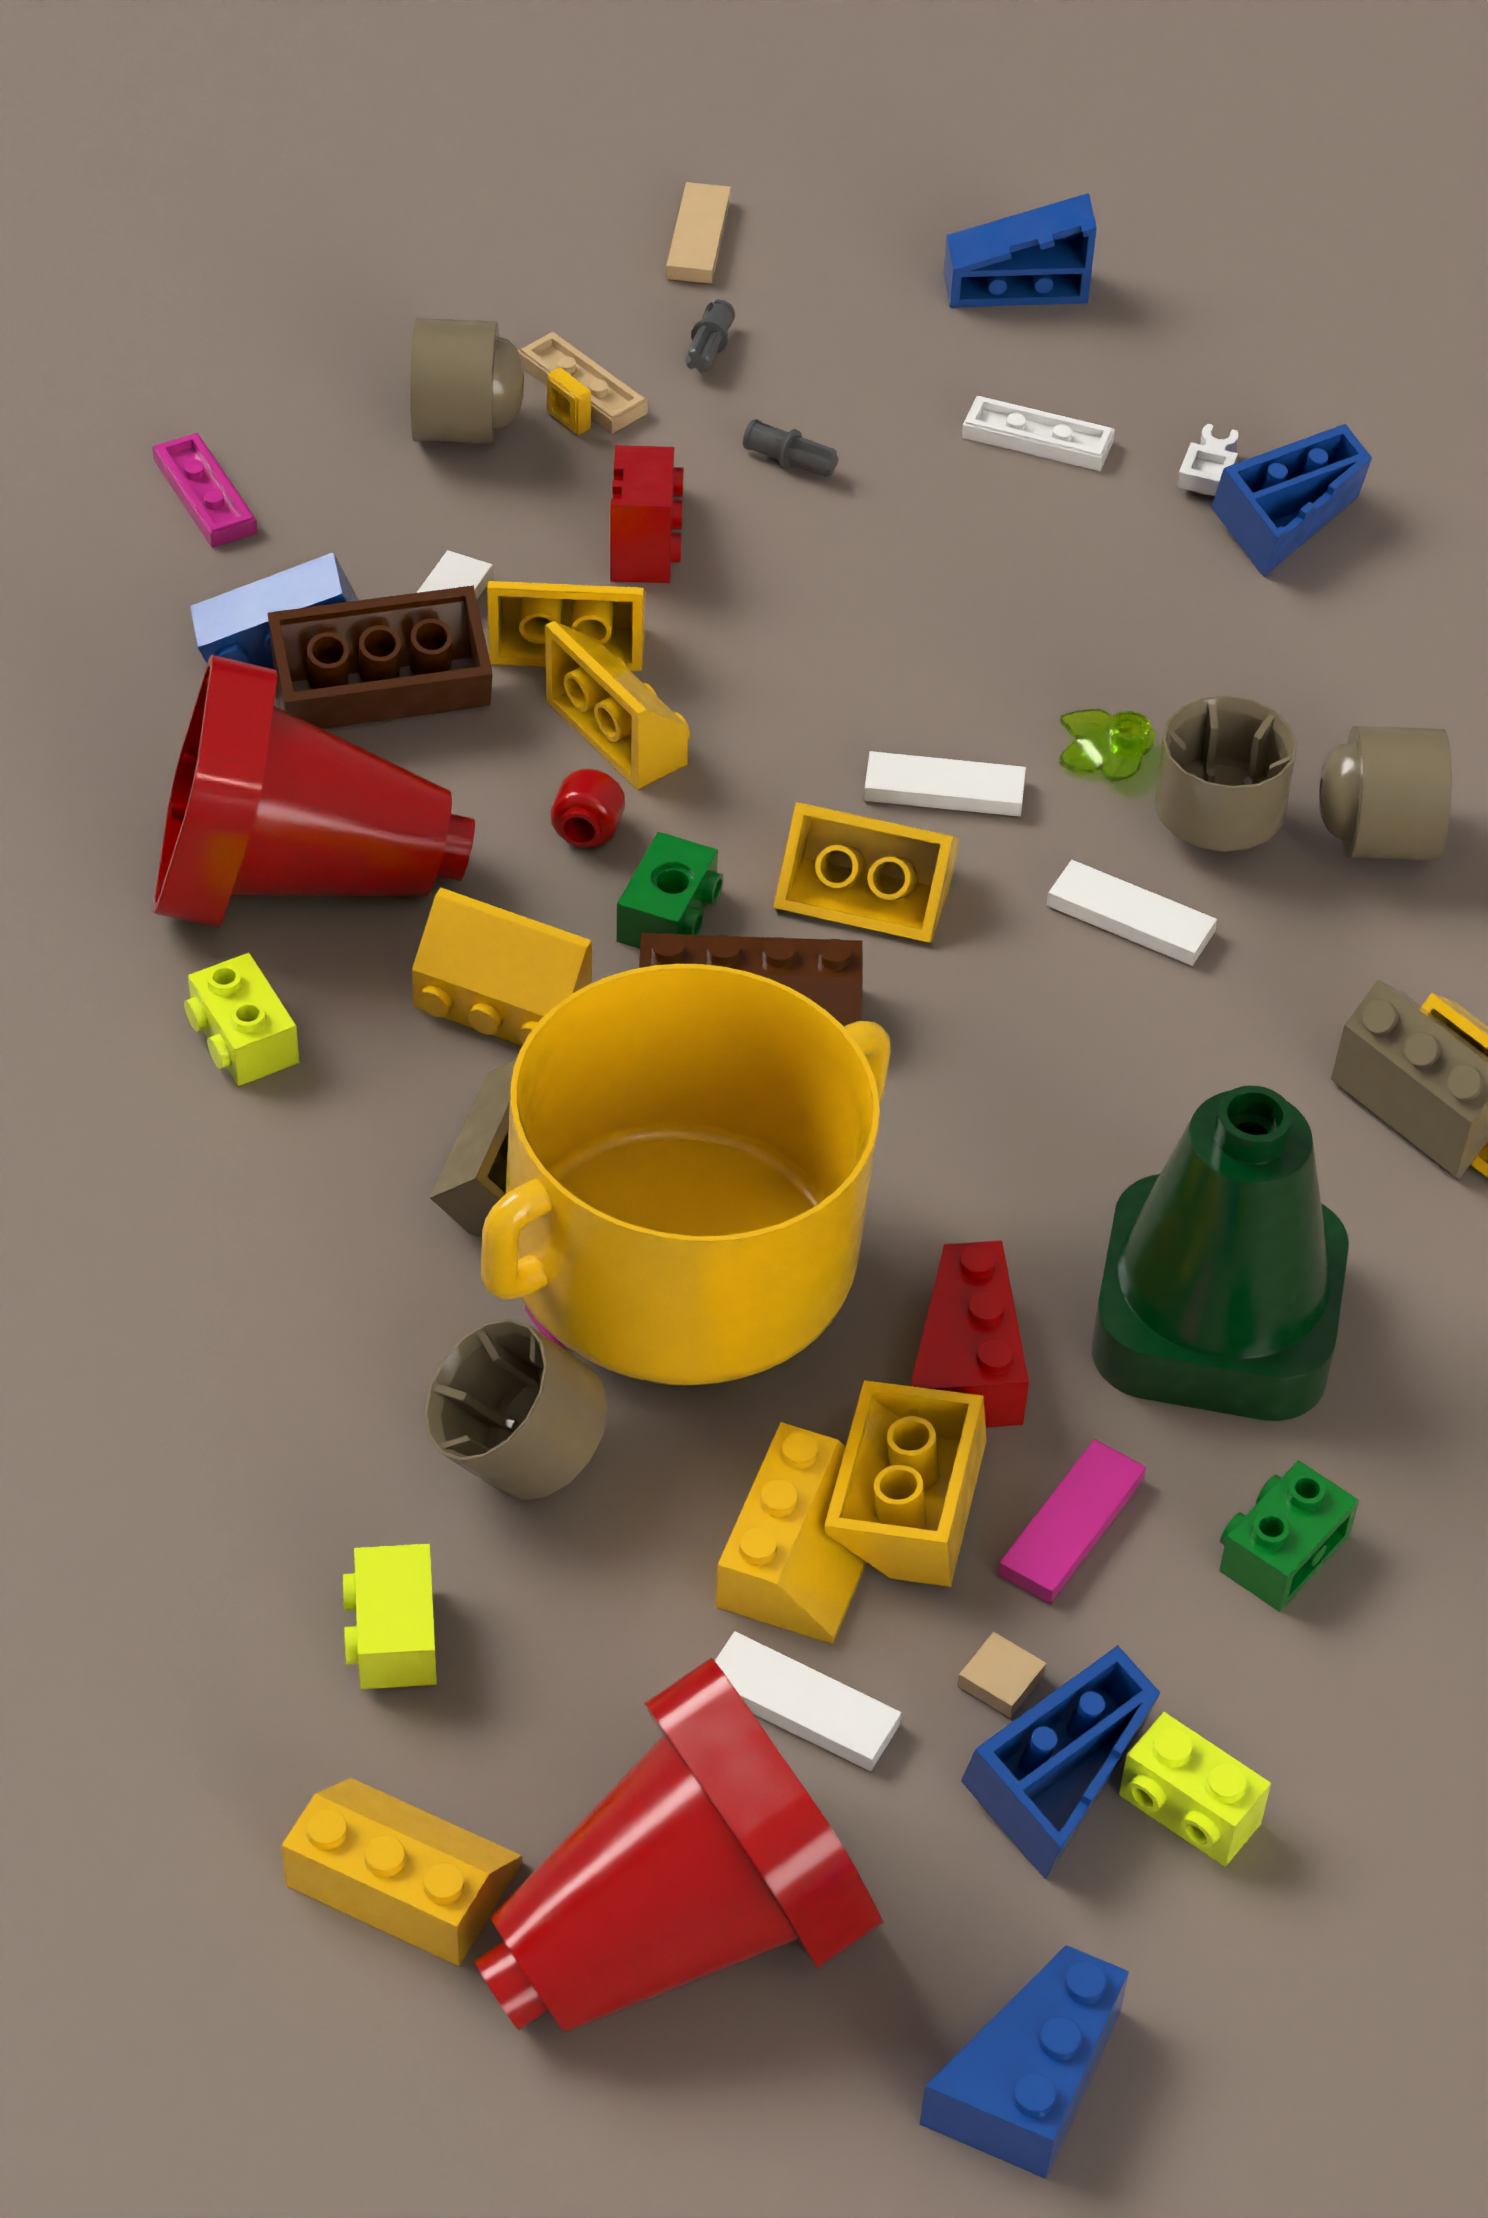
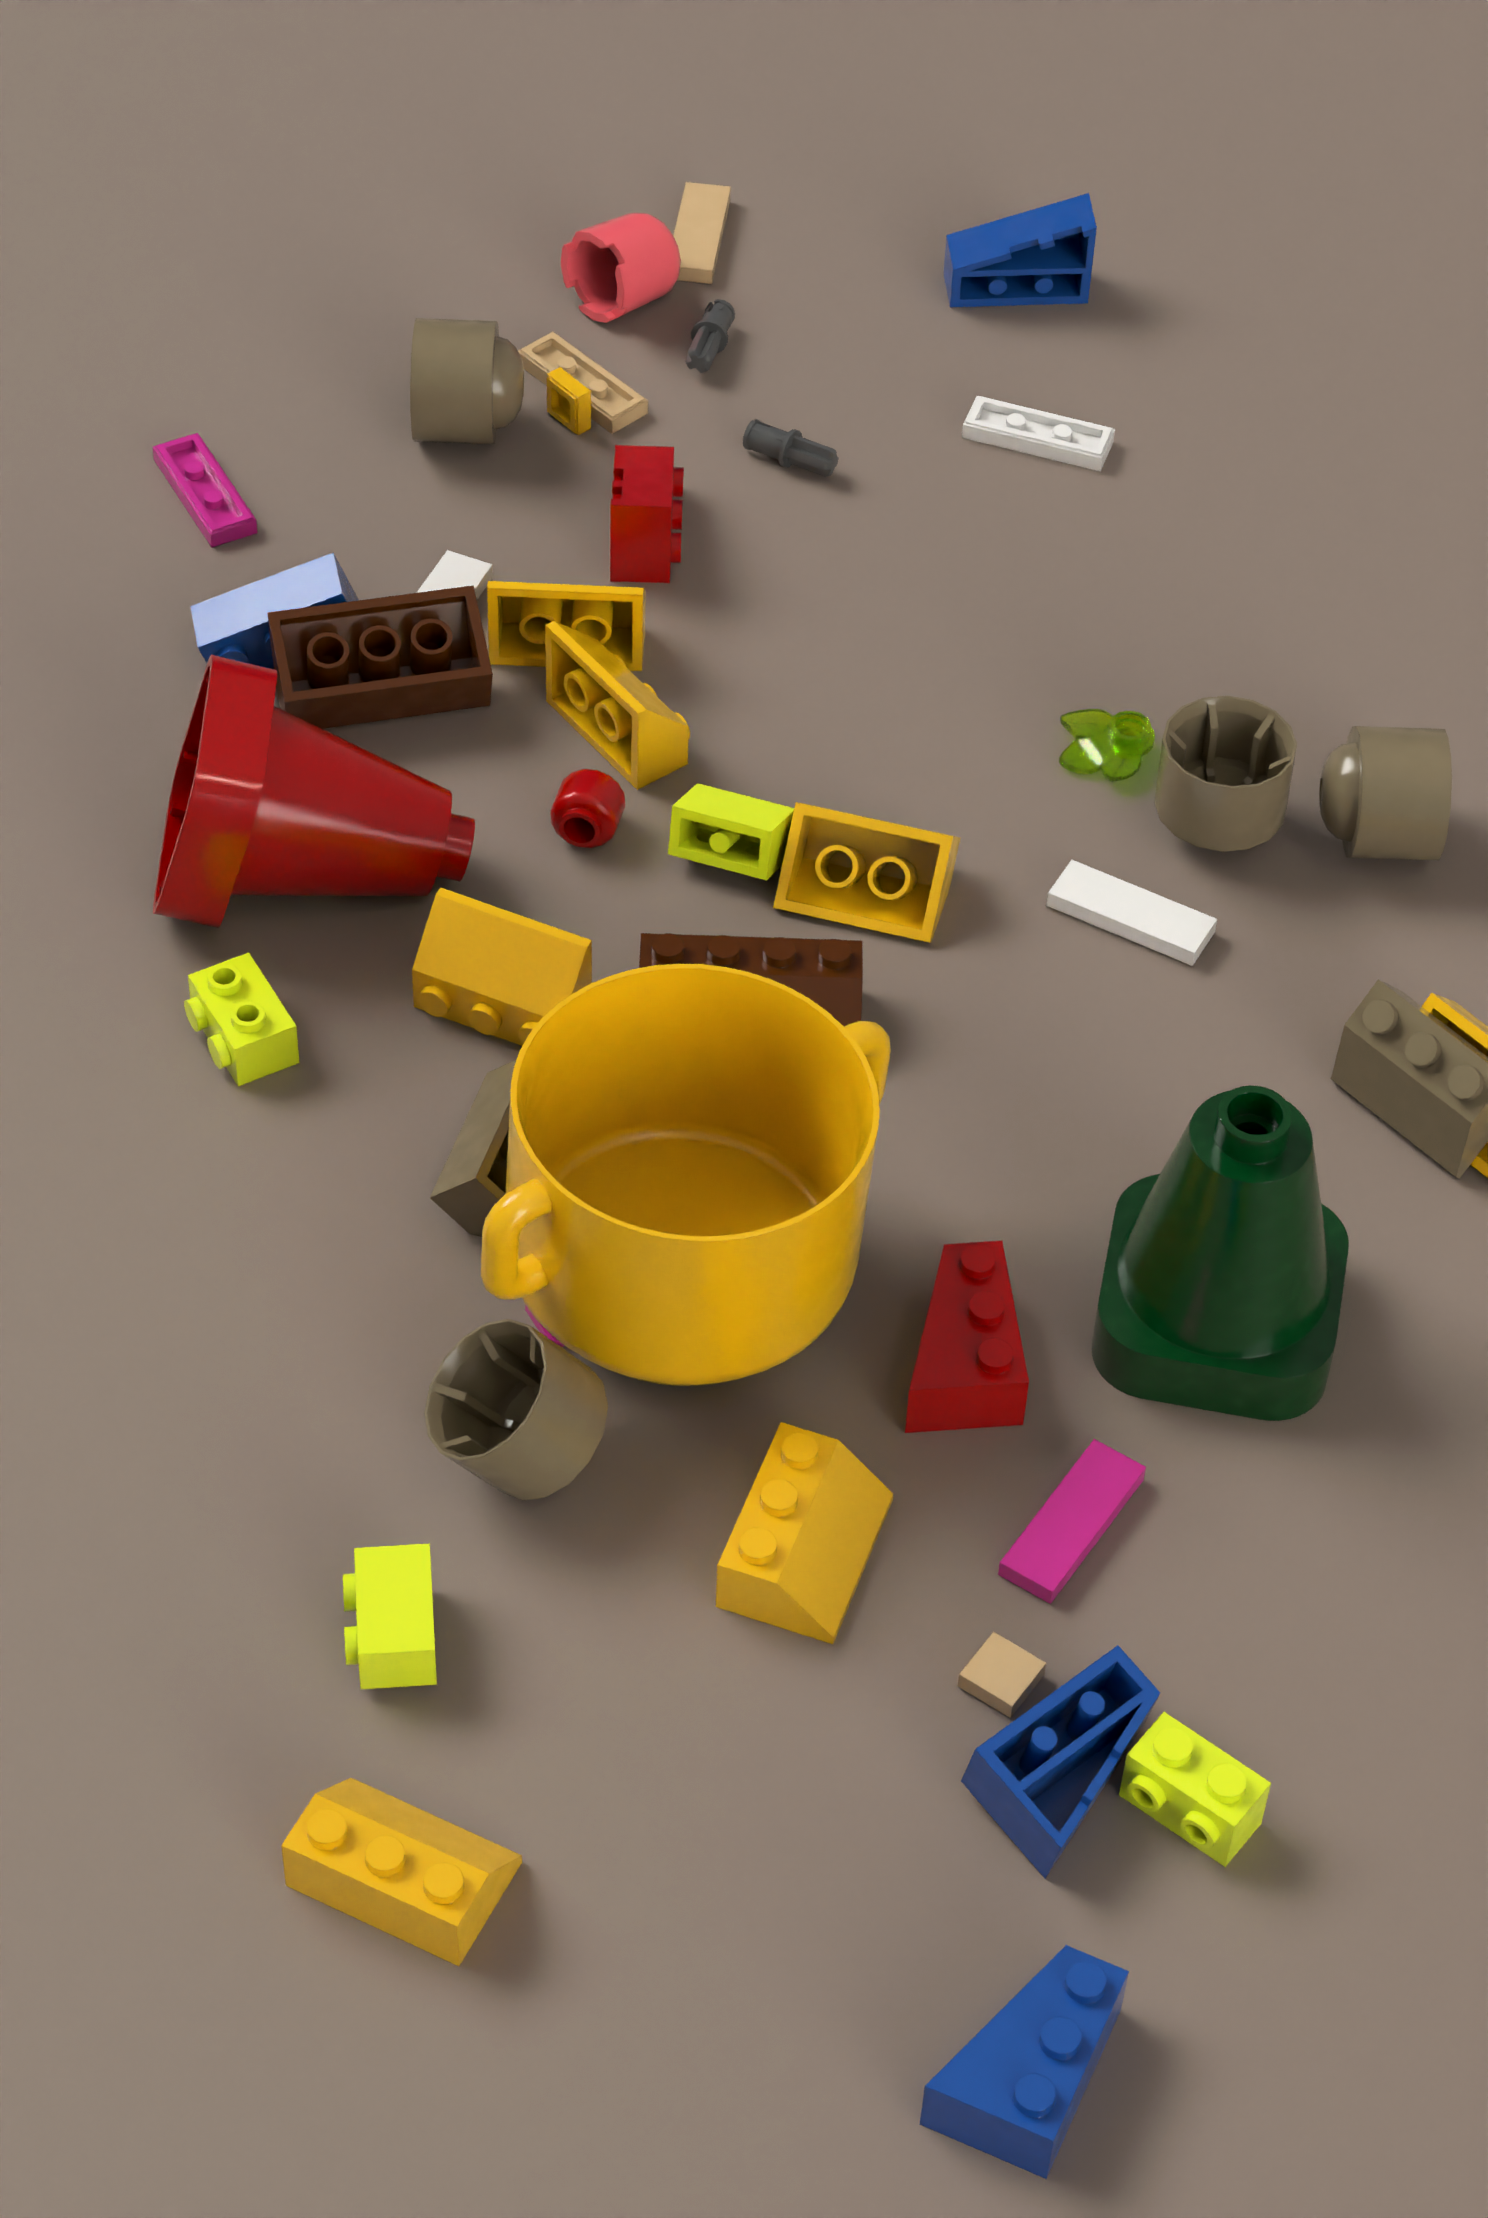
red cone [474,1658,884,2032] -> none
green brick [617,832,723,948] -> none
white tile [715,1631,902,1772] -> none
yellow slope [824,1380,987,1587] -> none
white tile [864,751,1026,817] -> none
white plate [1177,424,1239,496] -> none
blue wedge [1211,423,1372,577] -> none
green brick [1219,1460,1359,1612] -> none
none -> coral cylinder [561,213,681,323]
none -> neon yellow brick [668,783,794,881]

